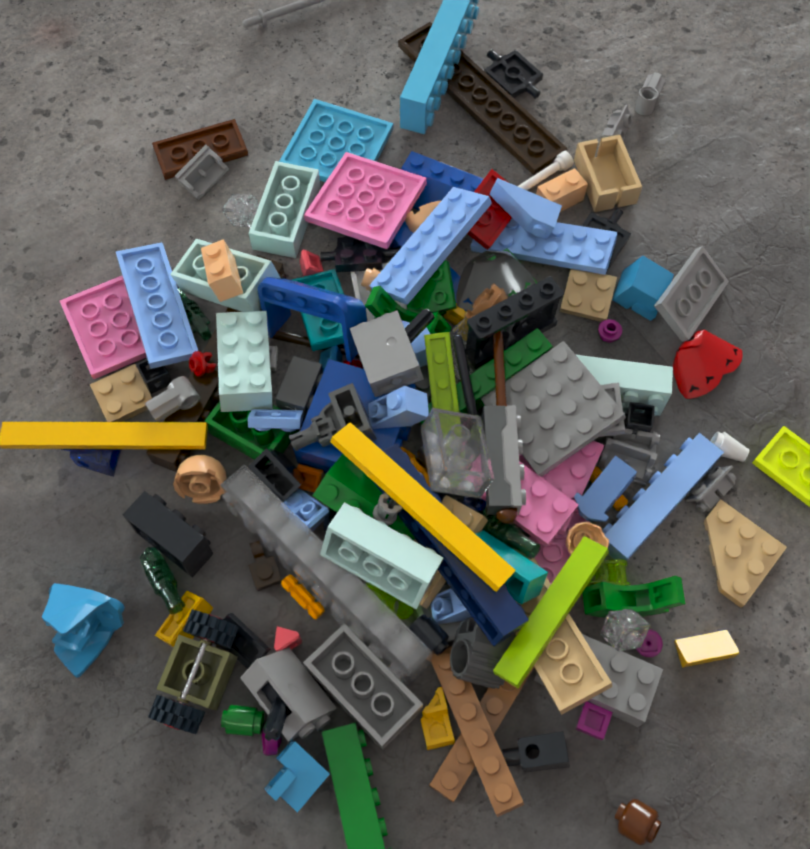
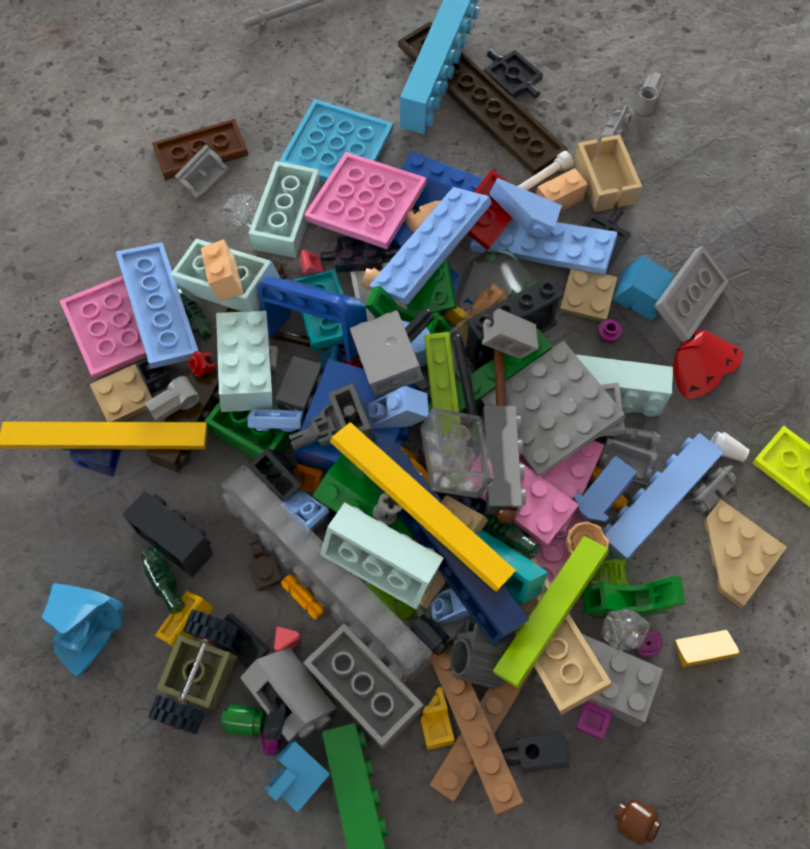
light nougat cylinder [173,455,227,504] -> none
black piece [624,402,655,434] -> none
none -> light grey hinge [482,309,538,359]

